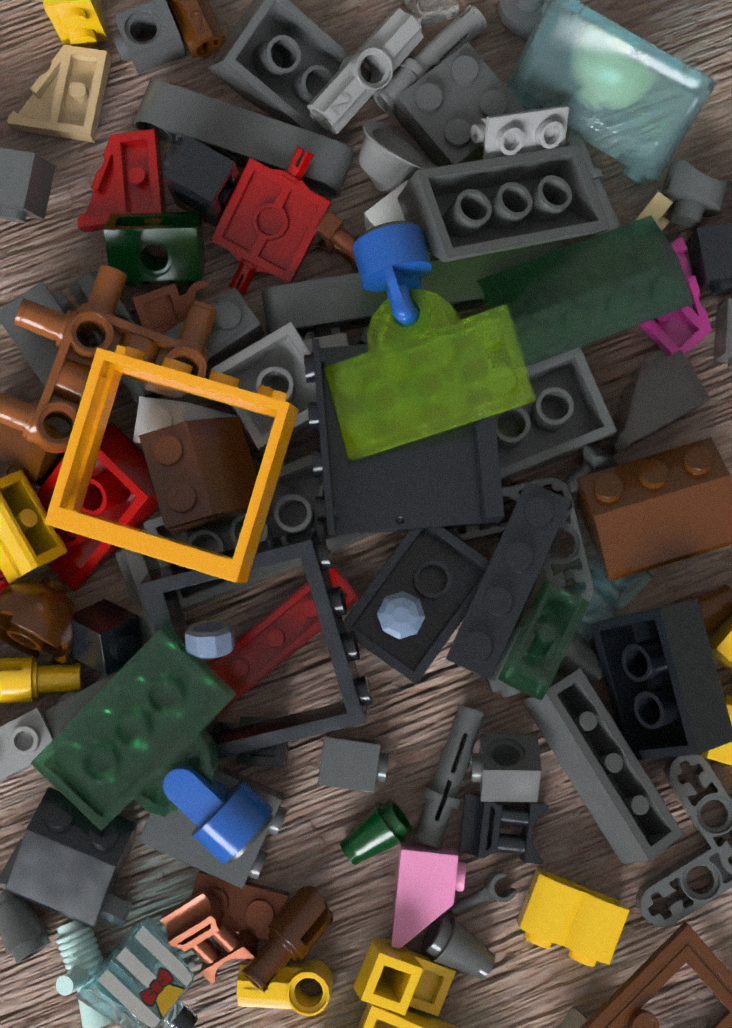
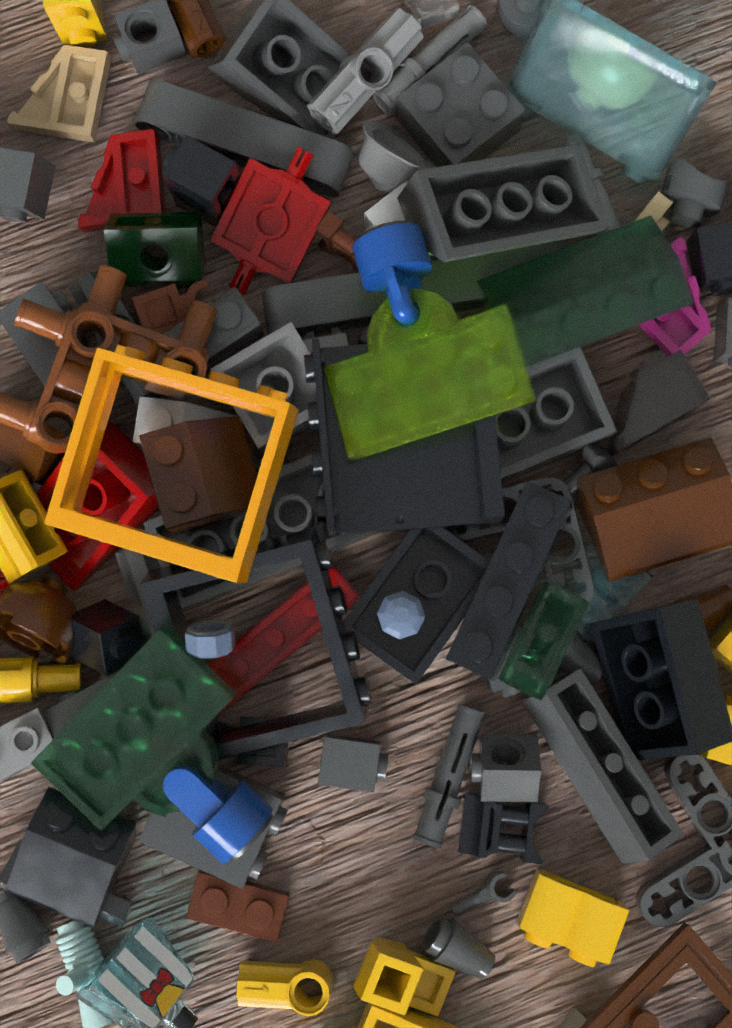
copper piece [160,888,259,984] -> none
reddish brown arm [241,885,334,993] -> none
dark green cone [340,799,412,865] -> none
bright pink slope [391,843,466,948] -> none
light grey hinge [470,105,569,160] -> none

